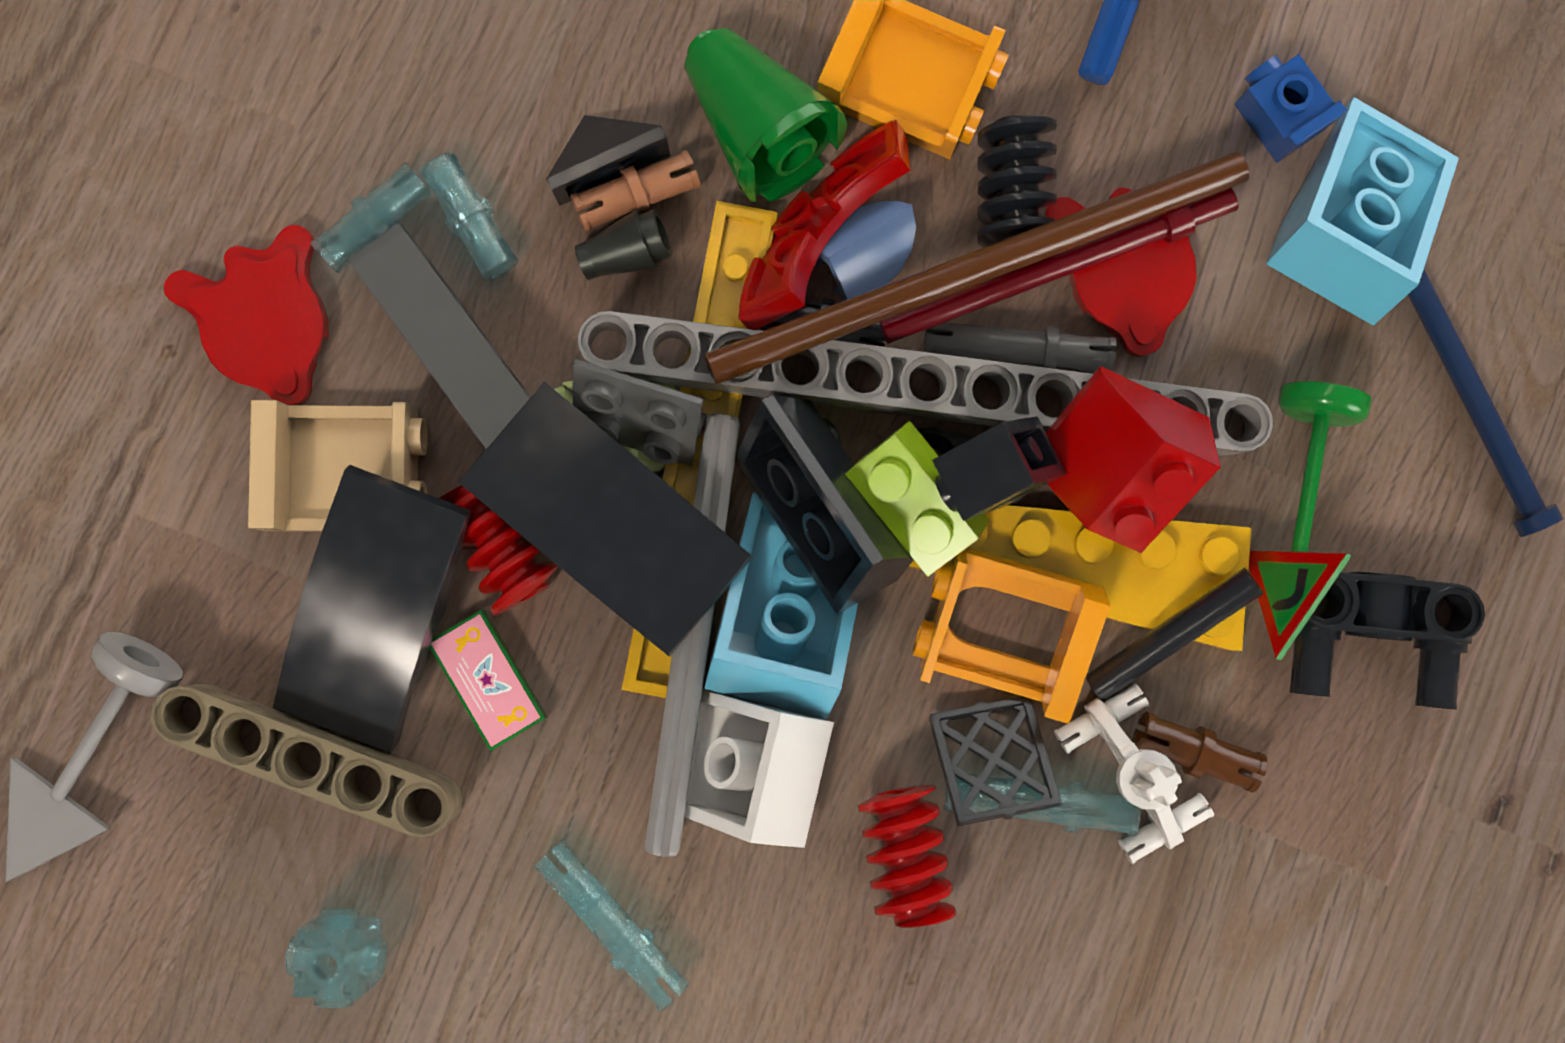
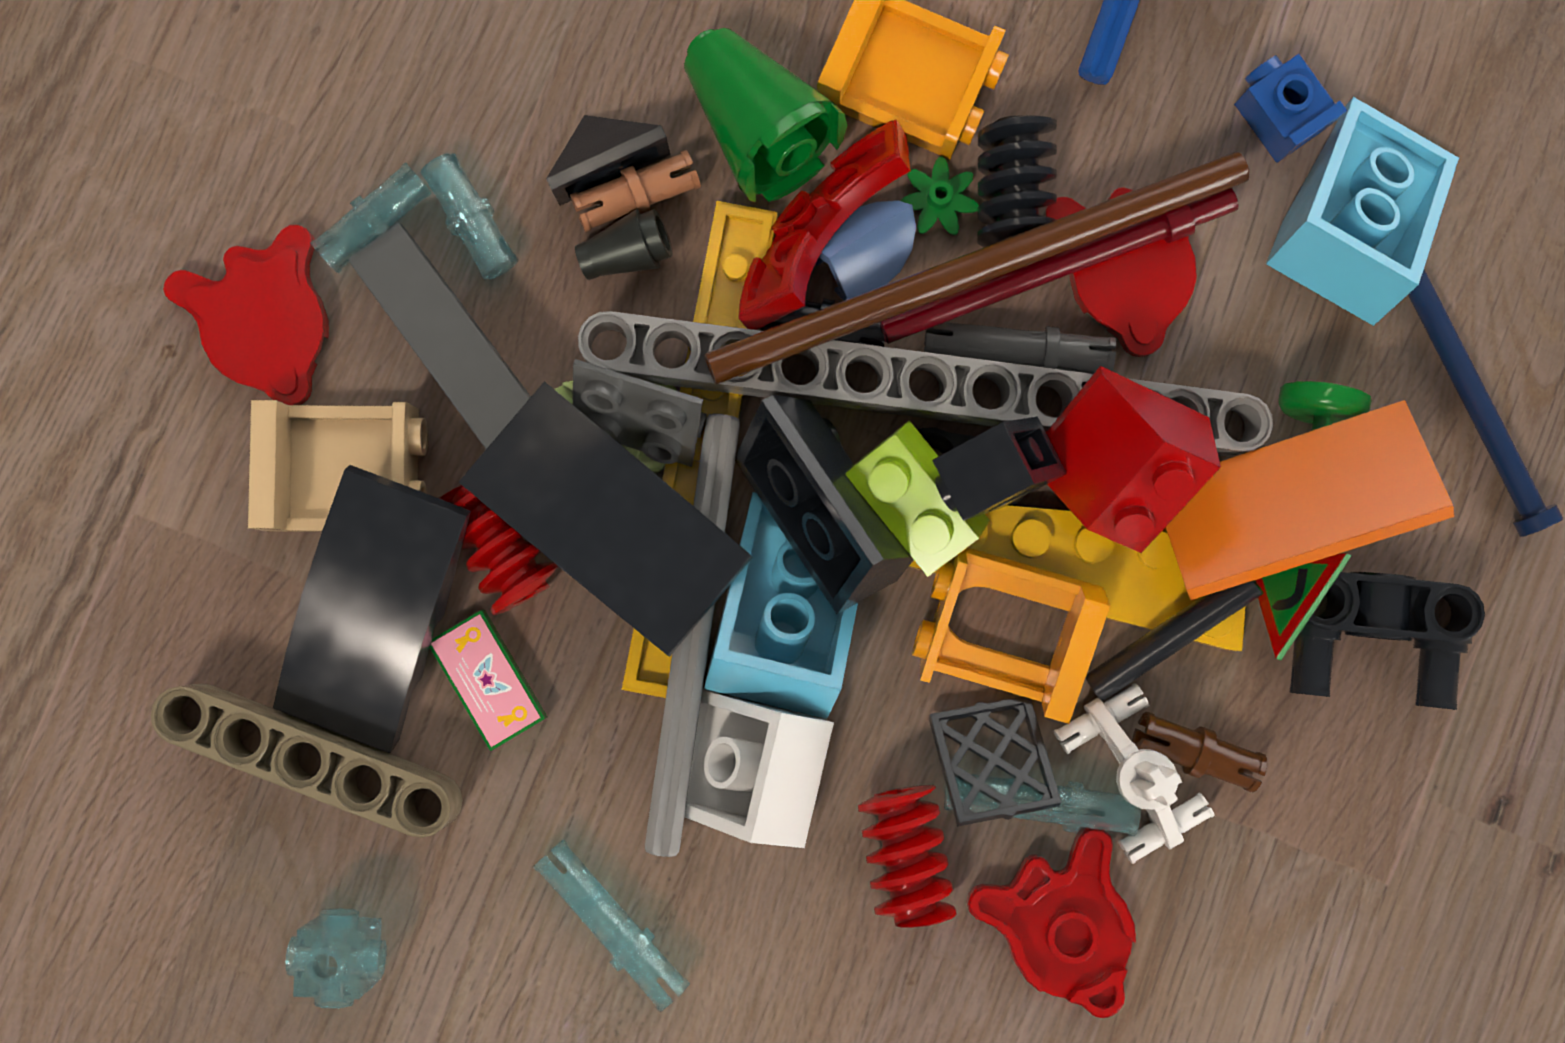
light grey piece [5,632,183,883] -> none
none -> green plant [900,157,979,236]
none -> red tile [966,826,1136,1018]
none -> orange tile [1166,400,1454,600]

